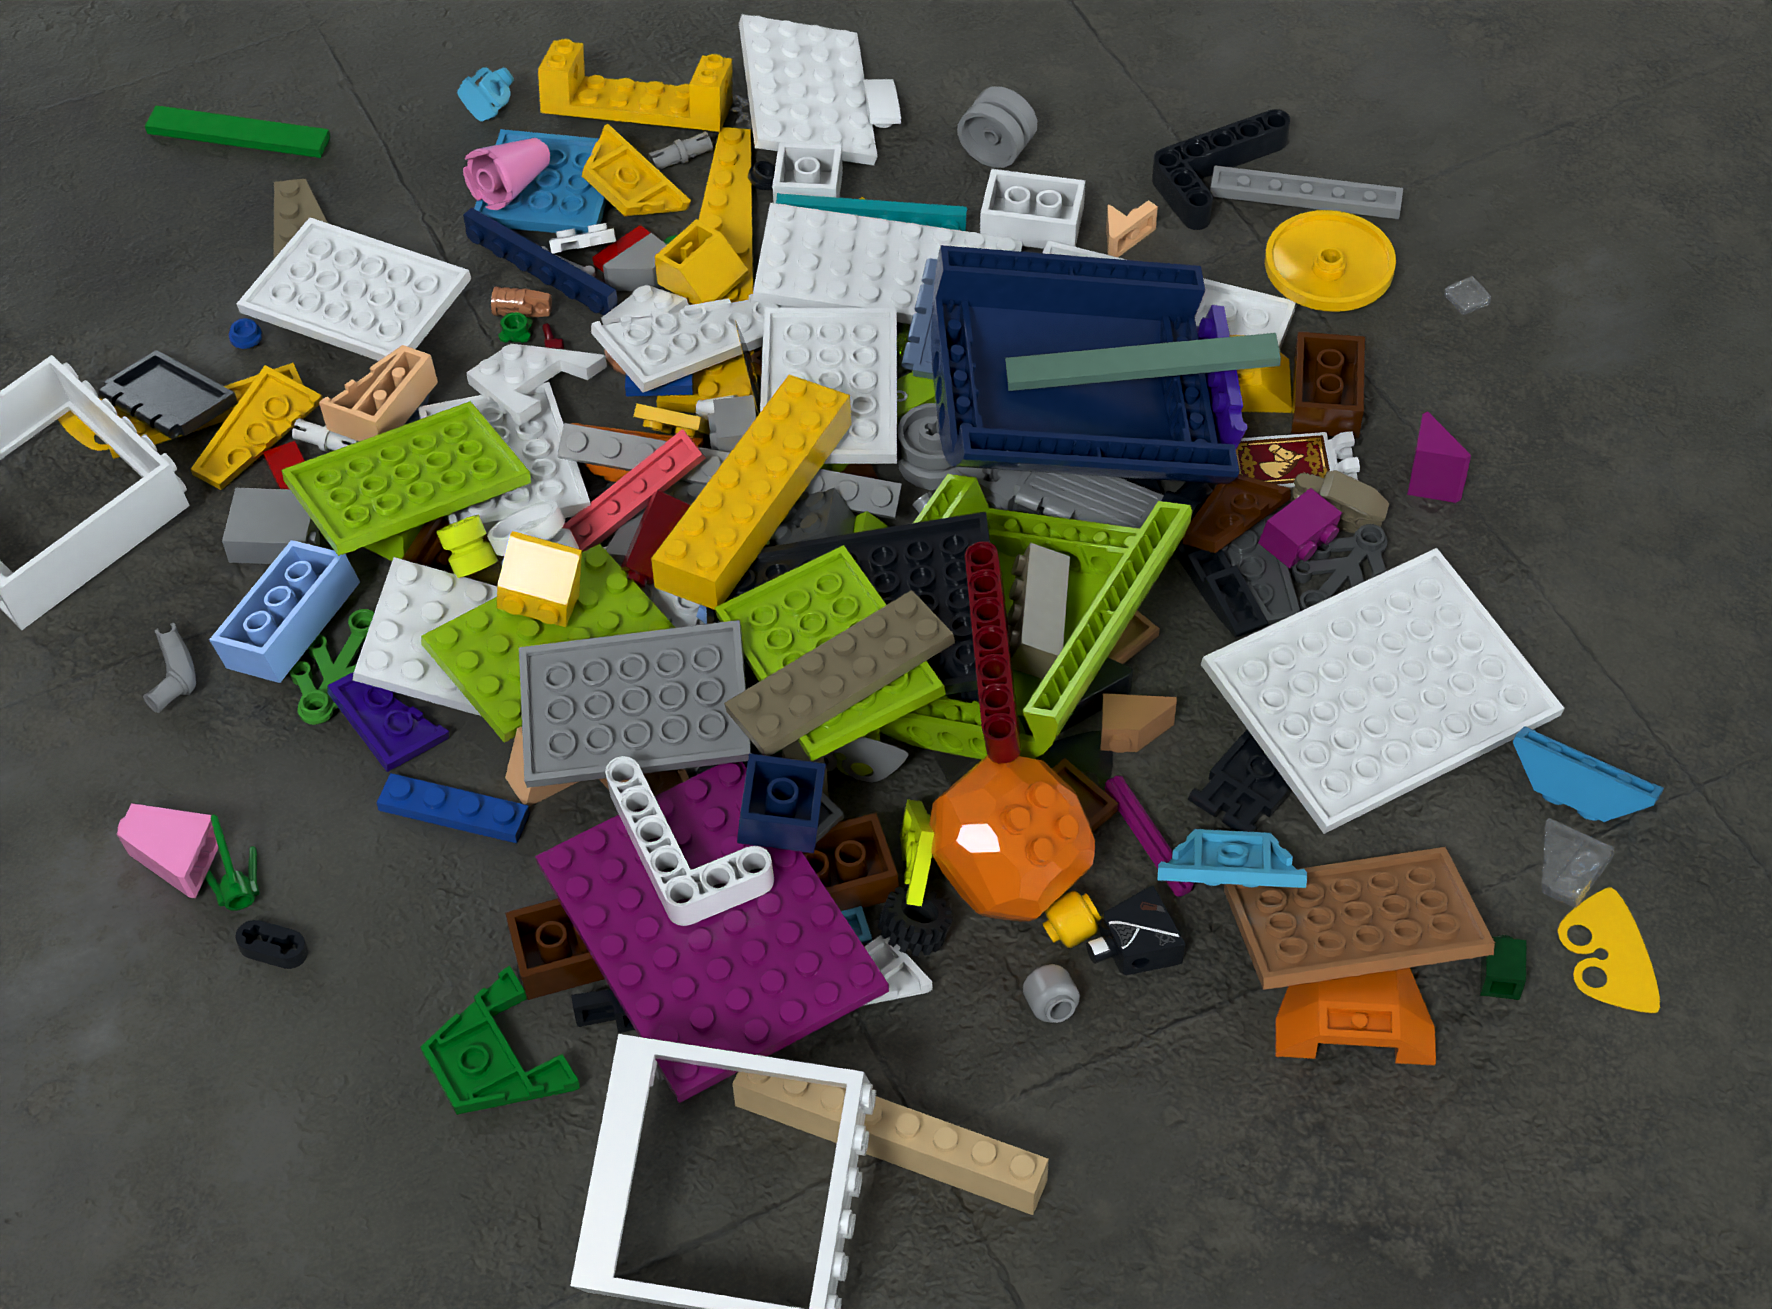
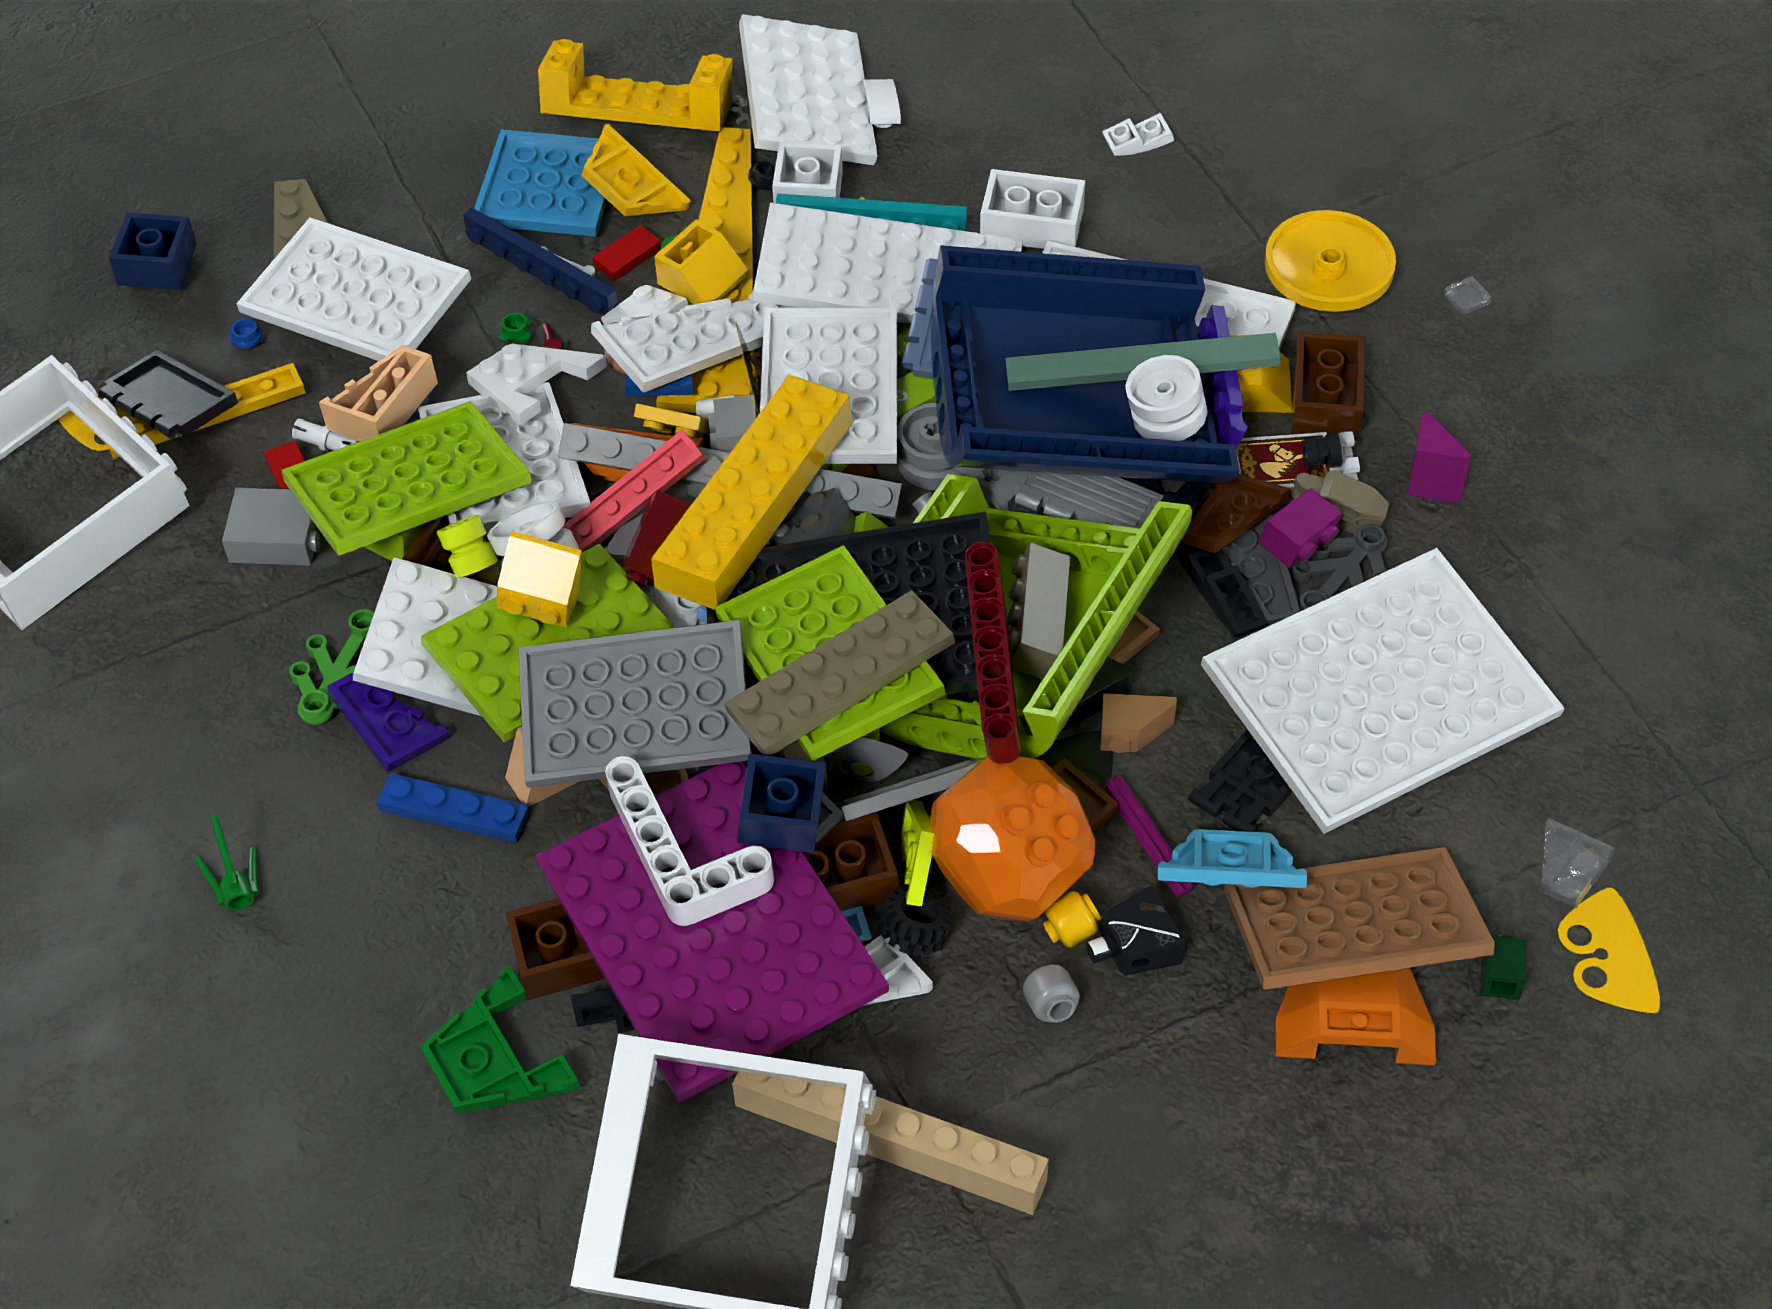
bright pink slope [117,803,218,898] -> none
light grey arm [143,623,196,713] -> none
green tile [145,105,330,158] -> none
yellow wing [191,365,323,490] -> none
light blue brick [209,540,360,683] -> none
black beam [235,920,308,969] -> none
medium azure piece [457,67,514,121] -> none
bright pink cone [463,138,550,210] -> none
nougat hinge [491,286,552,318] -> none
white wing [549,223,616,253] -> none
light grey slope [603,233,667,291] -> none
light grey pin [648,131,713,170] -> none
light grey wheel [957,87,1037,168] -> none
light nougat slope [1106,200,1158,257] -> none
black beam [1152,109,1290,230] -> none
light grey plate [1210,165,1403,219] -> none
dark azure wedge [1513,726,1664,822] -> none
none -> dark blue brick [109,212,197,290]
none -> light grey hinge [834,758,981,821]
none -> white slope [1102,113,1174,156]
none -> white wheel [1125,355,1208,441]
none -> black wheel [1301,433,1342,471]

